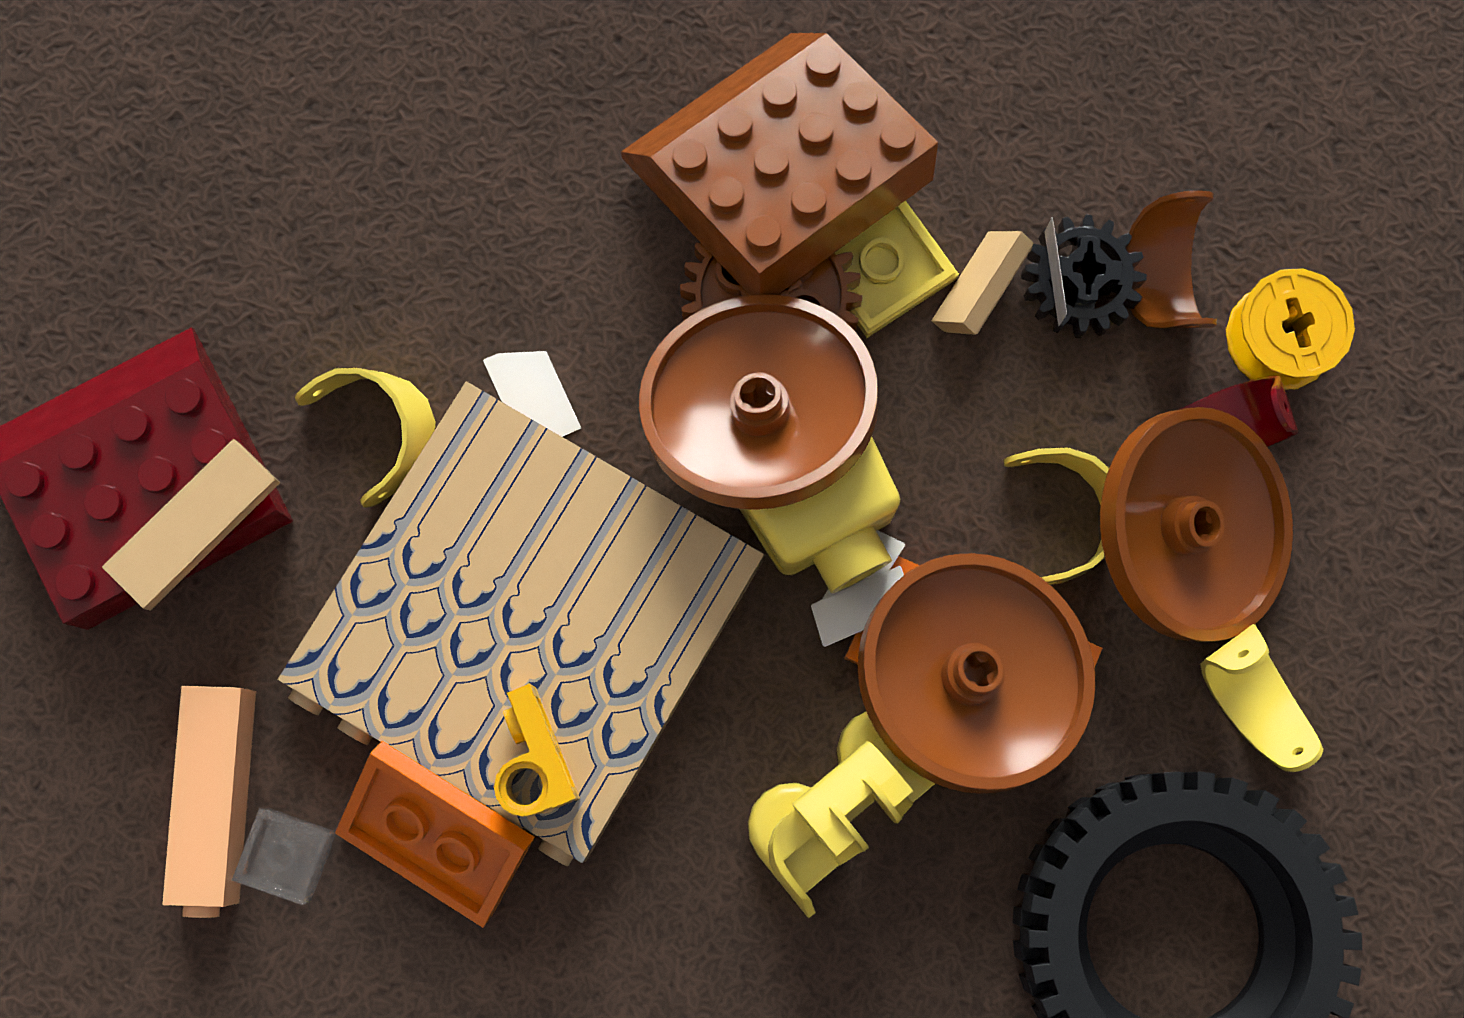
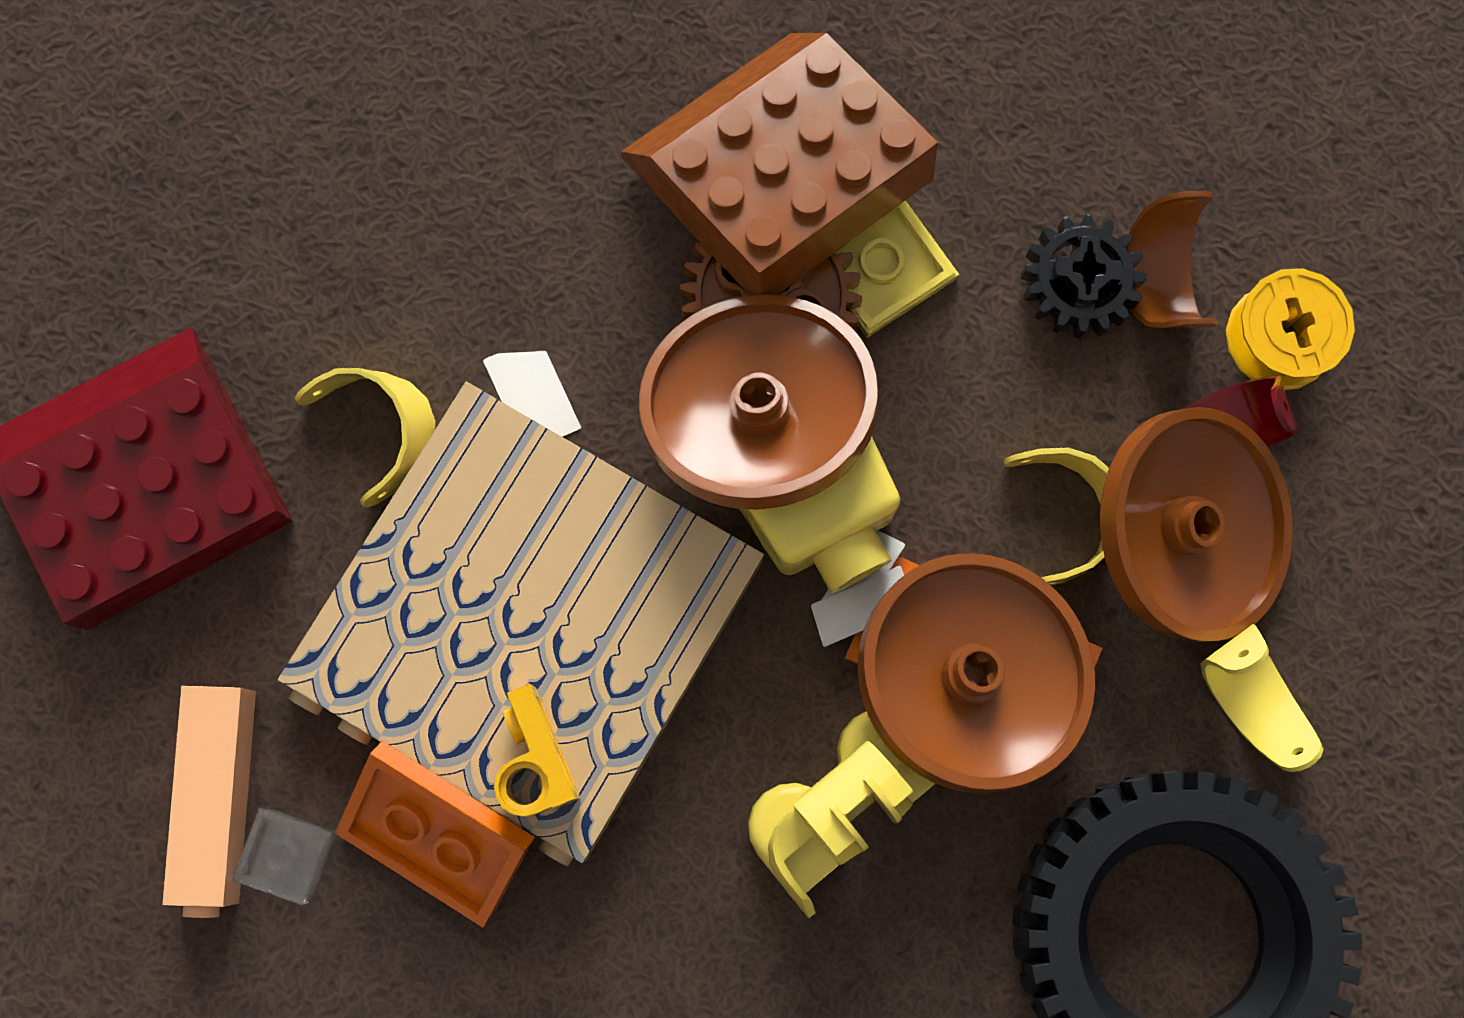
tan tile [102,439,280,611] -> none
tan tile [931,231,1034,335] -> none
white sticker [1045,217,1067,326] -> none

